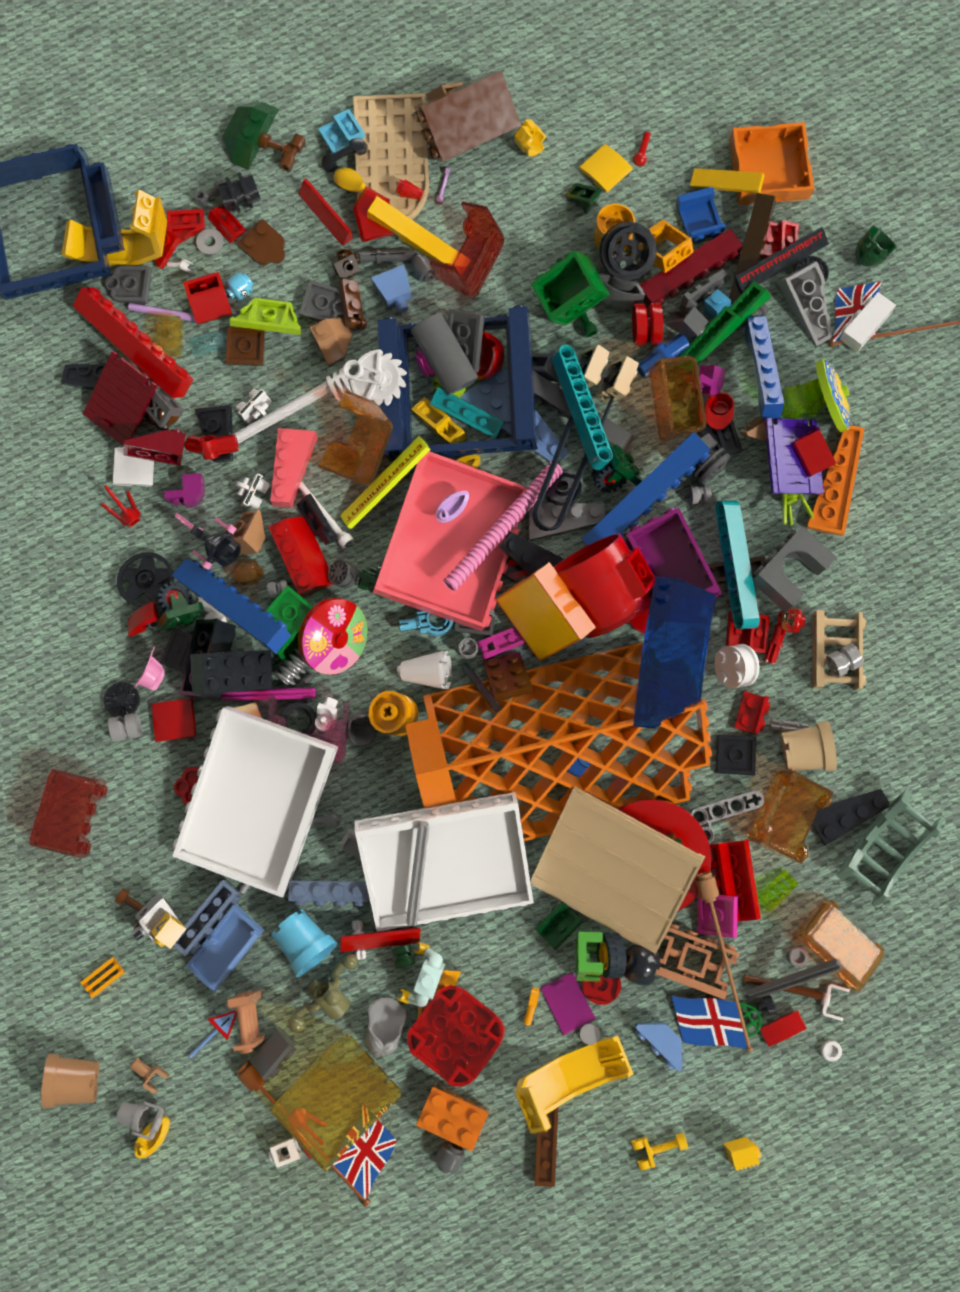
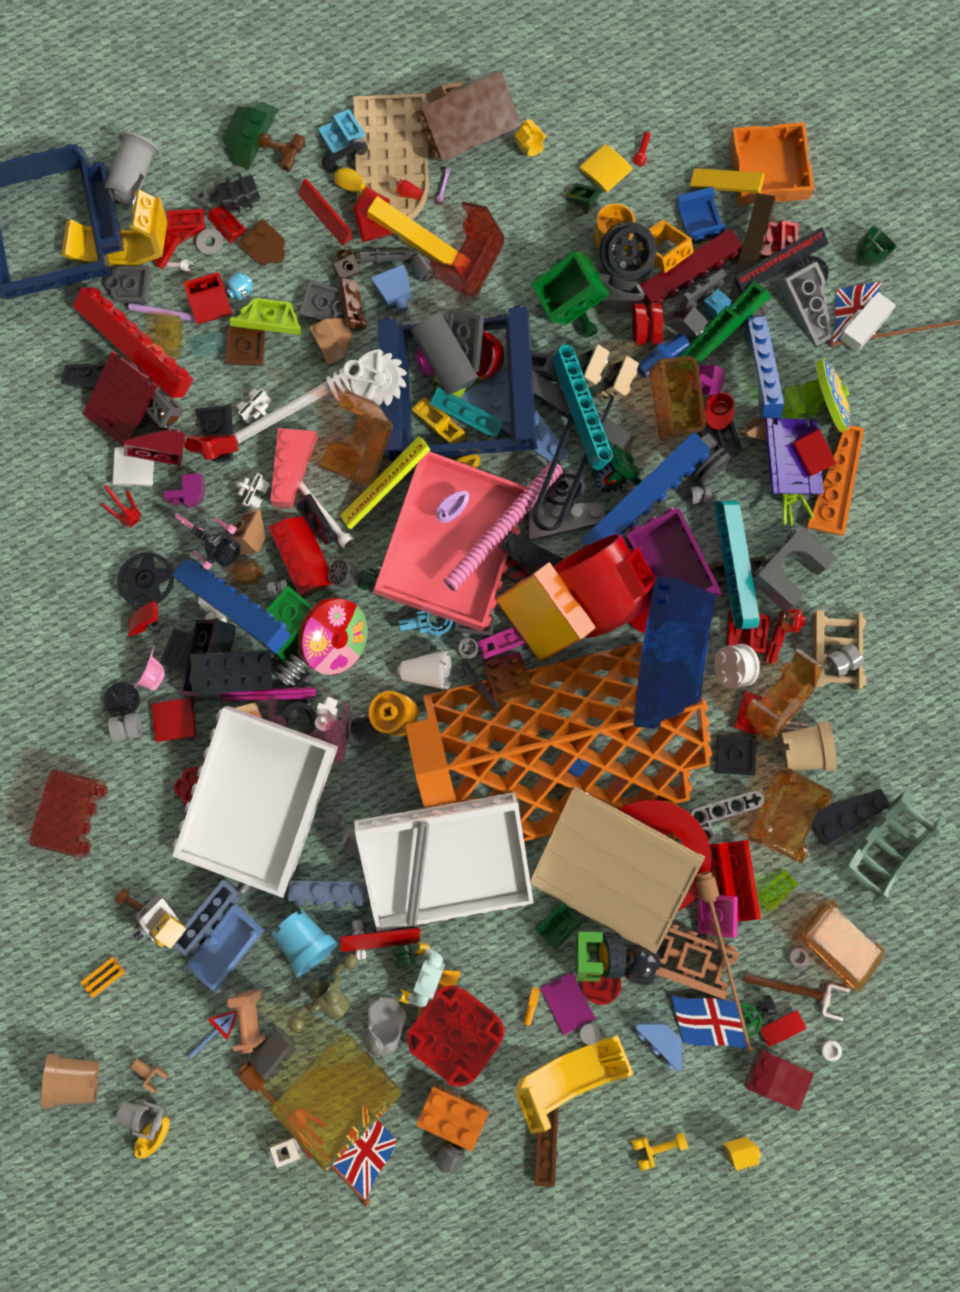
dark green plate [155,582,204,631] -> none
dark grey axle [747,959,842,1001] -> none
none -> light grey piece [105,131,160,205]
none -> dark red slope [743,1048,814,1111]
none -> clear orange windscreen [746,649,824,743]

